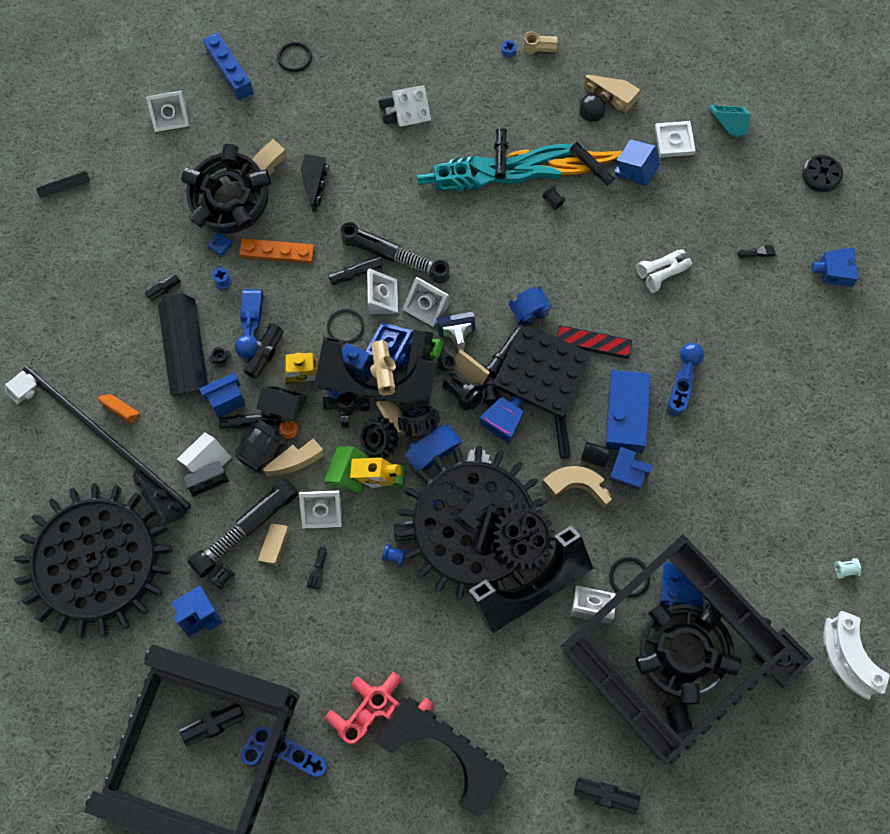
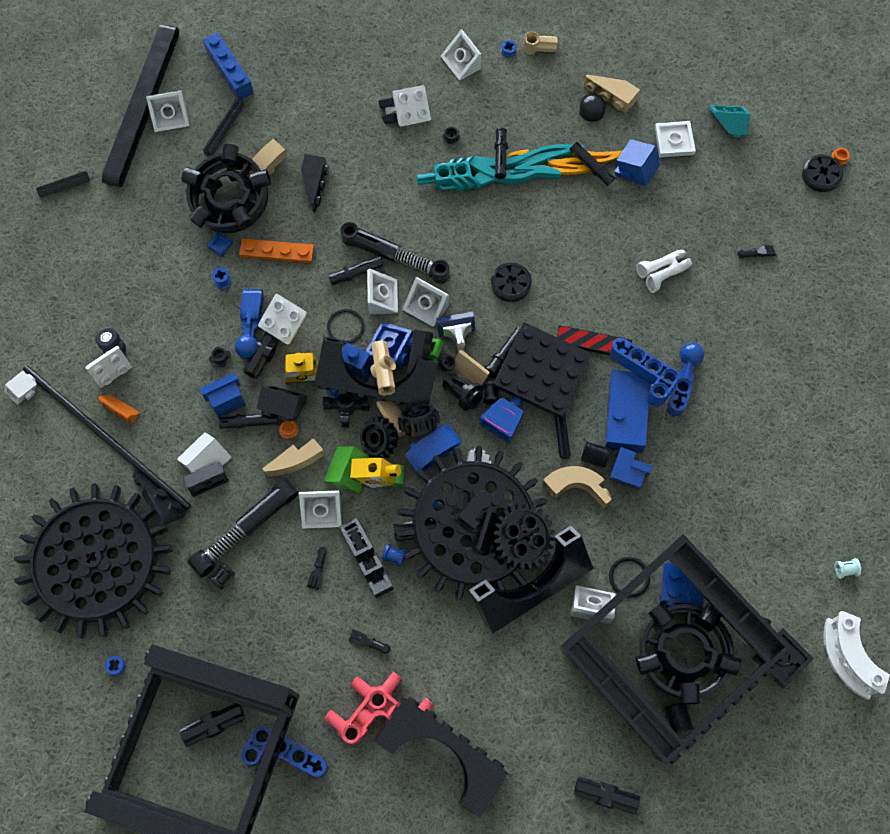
black axle [145,272,181,301] -> none
black piece [158,293,208,395] -> none
blue plate [171,585,223,637] -> none
black piece [234,419,288,474] -> none
tan slope [258,524,290,567] -> none
black piece [277,42,312,72] -> none
blue brick [508,286,551,325] -> none
black bush [542,186,566,210] -> none
blue torso [811,247,858,287] -> none
none -> white plate [85,328,132,388]
none -> black beam [102,24,179,187]
none -> blue bush [105,656,126,676]
none -> black axle [203,98,244,156]
none -> white plate [258,294,307,344]
none -> black slope [339,518,394,598]
none -> black piece [348,629,391,653]
none -> white slope [441,30,482,80]
none -> black plate [443,127,460,144]
none -> black wheel [491,262,532,302]
none -> blue beam [610,338,679,407]
none -> orange plate [831,148,850,165]

